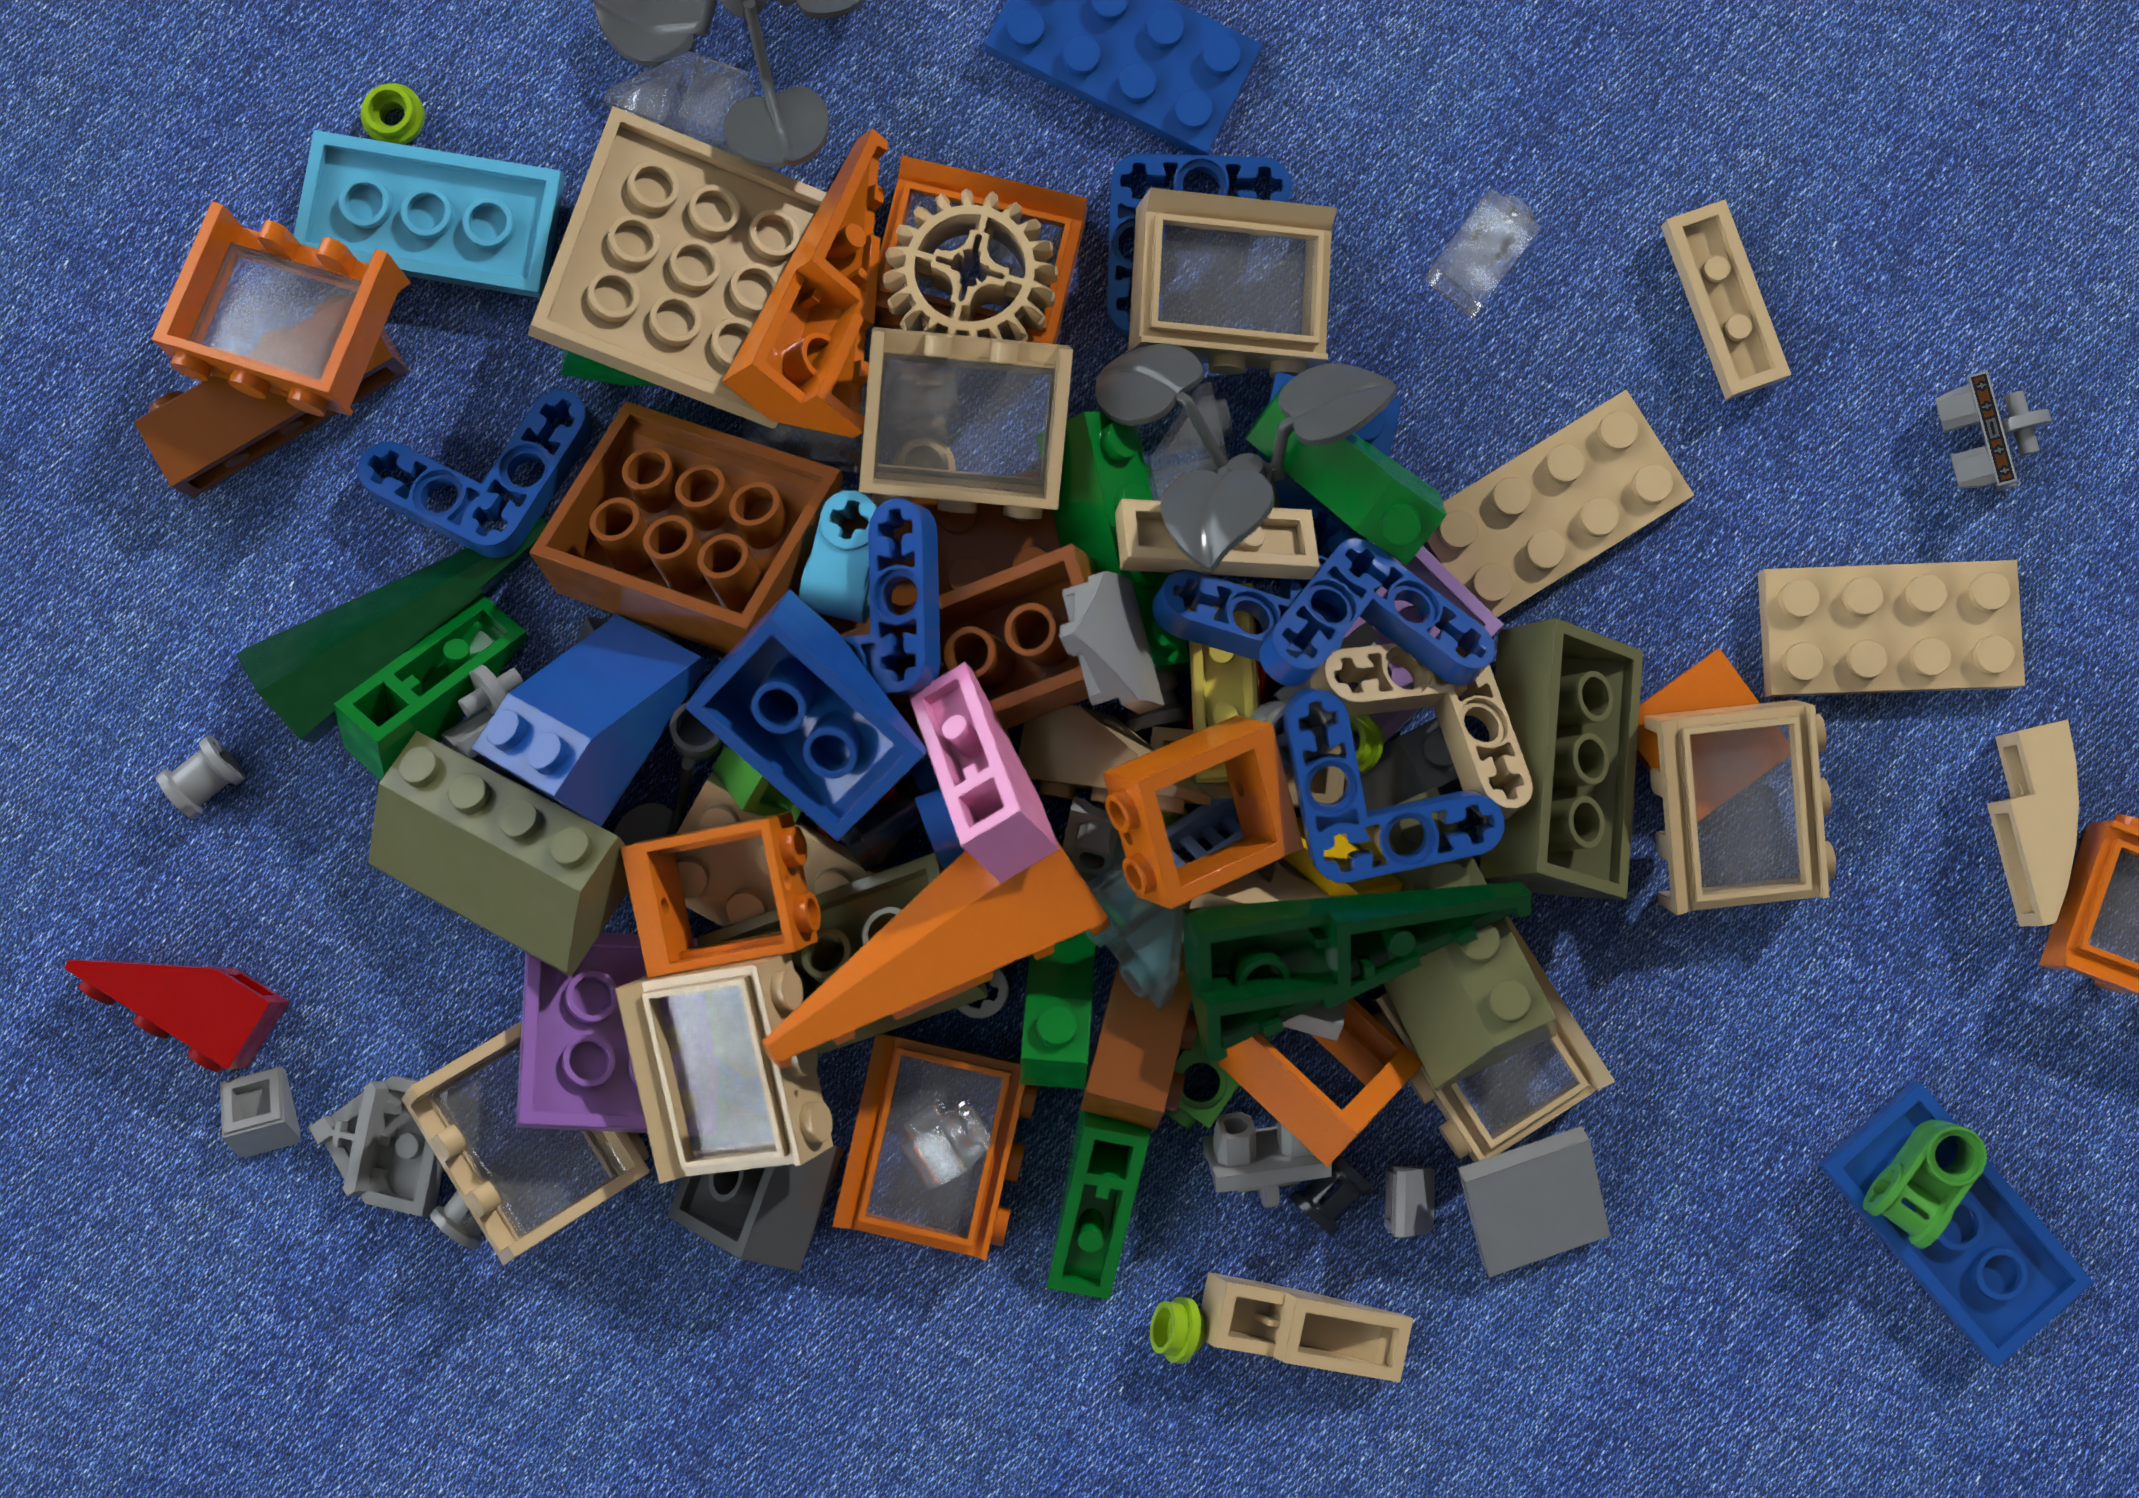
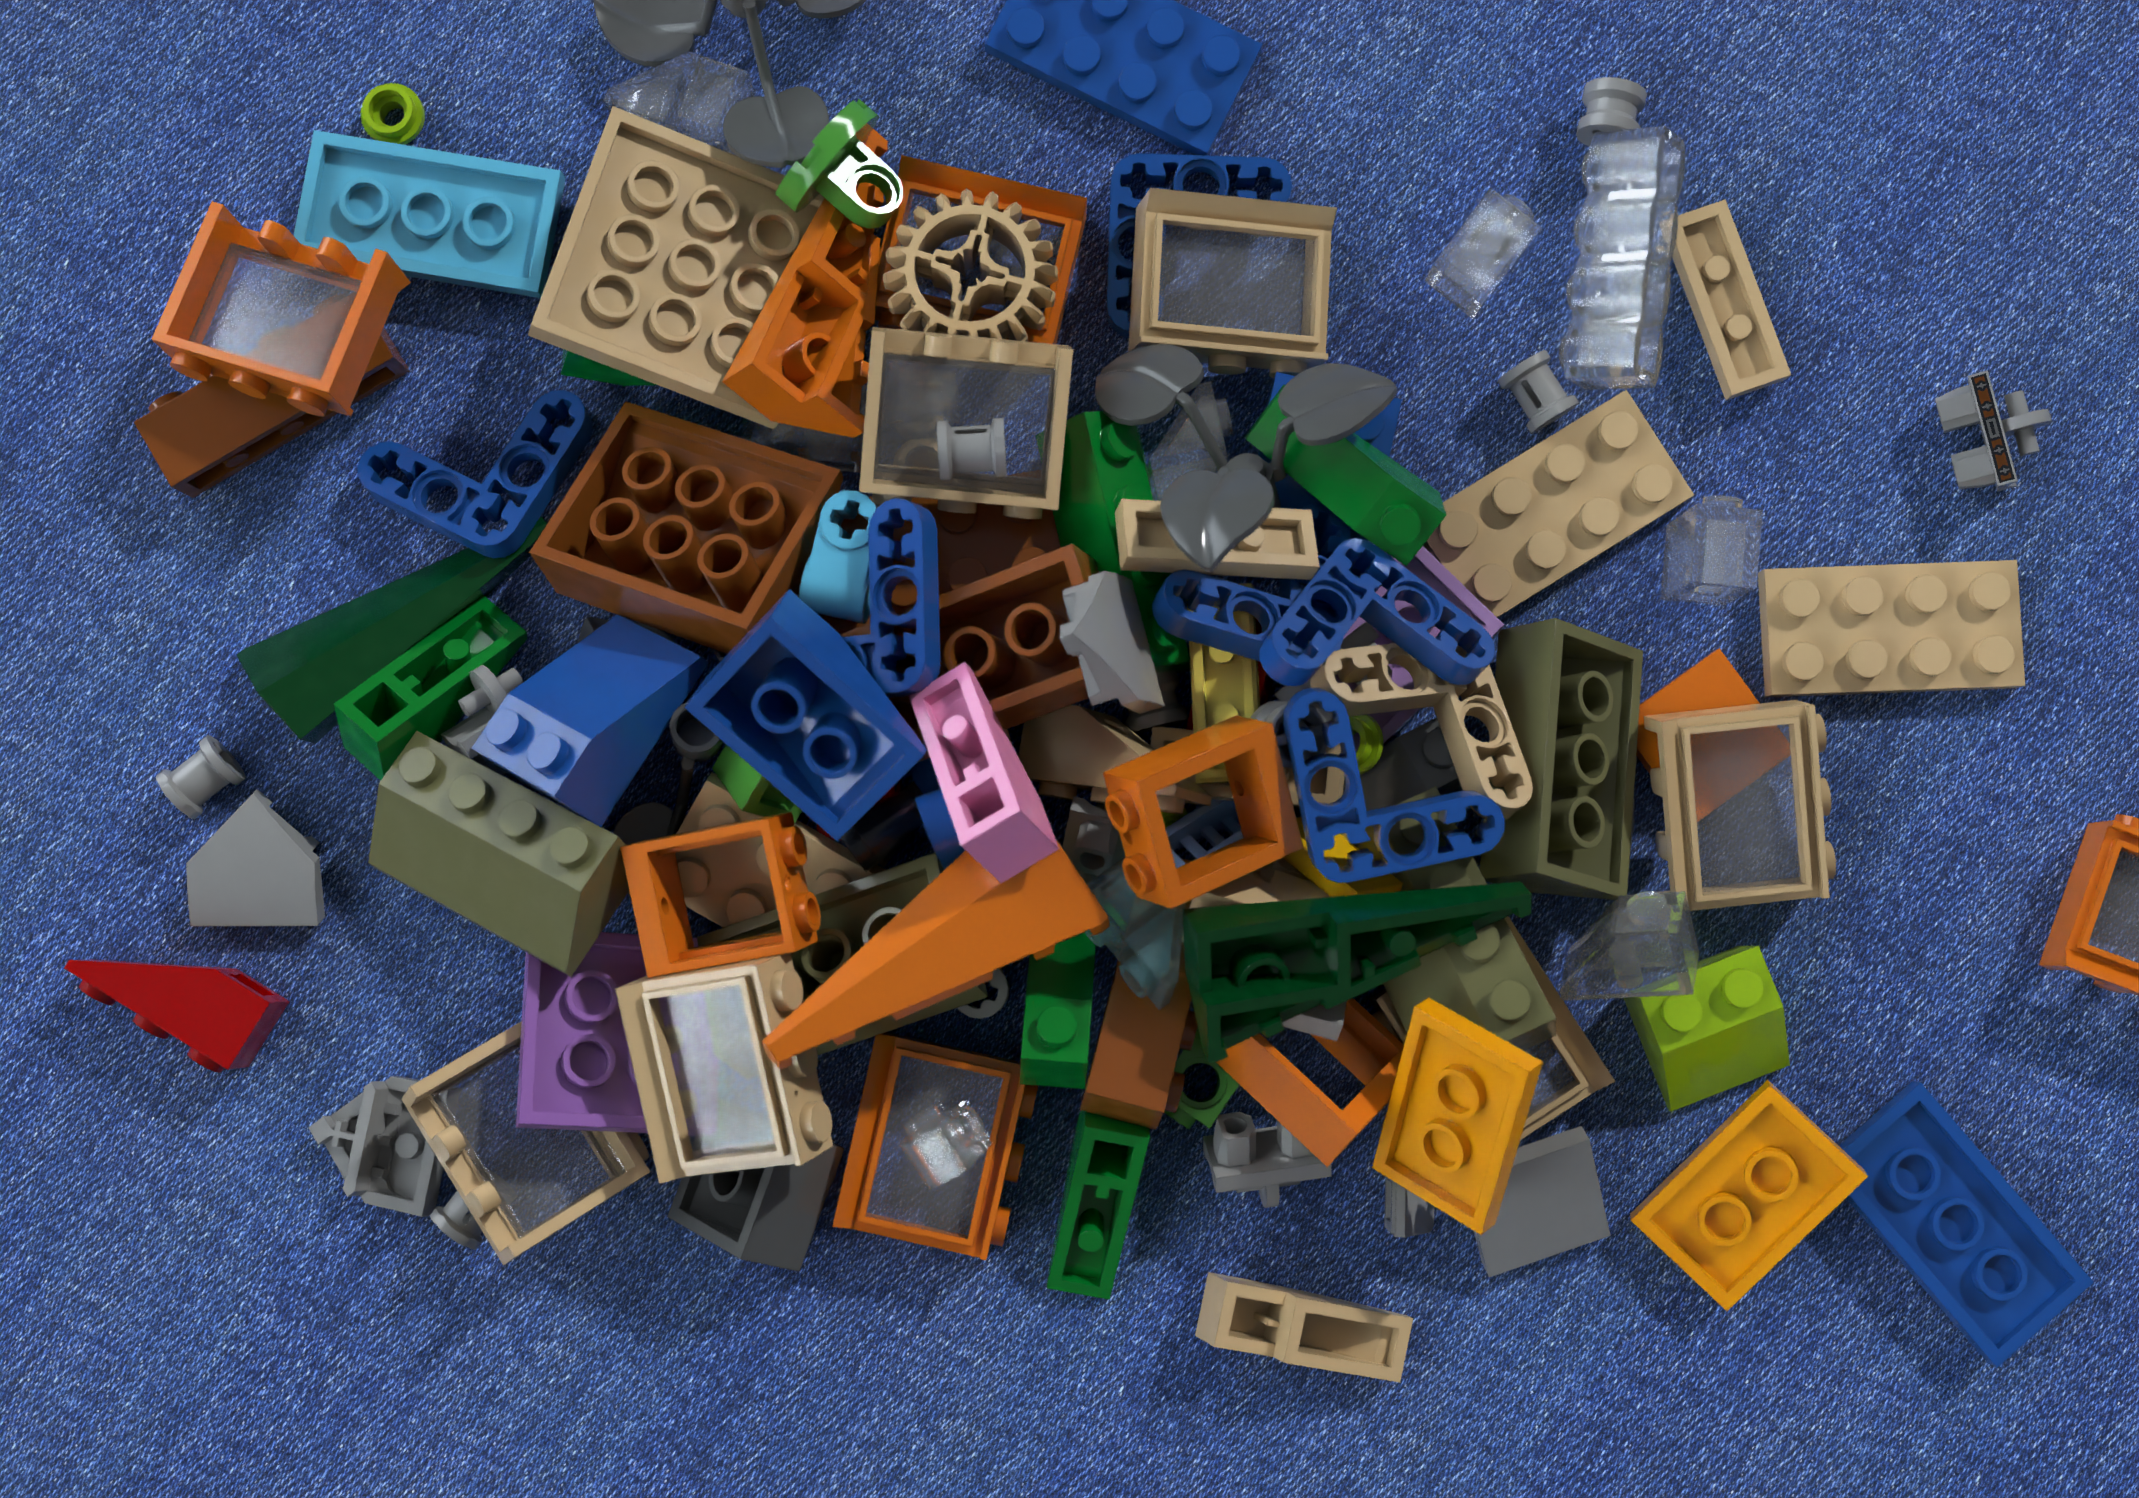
light grey slope [220,1066,300,1157] -> none
lime plate [1150,1297,1206,1364] -> none
black bush [1289,1156,1375,1237] -> none
bright green piece [1863,1119,1987,1249] -> none
tan slope [1987,719,2079,927] -> none
none -> light grey slope [186,789,325,926]
none -> bright green tile [775,99,903,229]
none -> light grey bush [937,418,1007,481]
none -> light orange plate [1372,998,1543,1235]
none -> light grey bush [1497,350,1580,434]
none -> clear brick [1559,126,1685,390]
none -> clear slope [1560,891,1699,1001]
none -> light grey wheel [1576,77,1647,151]
none -> lime slope [1621,946,1790,1112]
none -> light orange plate [1630,1080,1868,1311]
none -> clear brick [1661,496,1763,606]

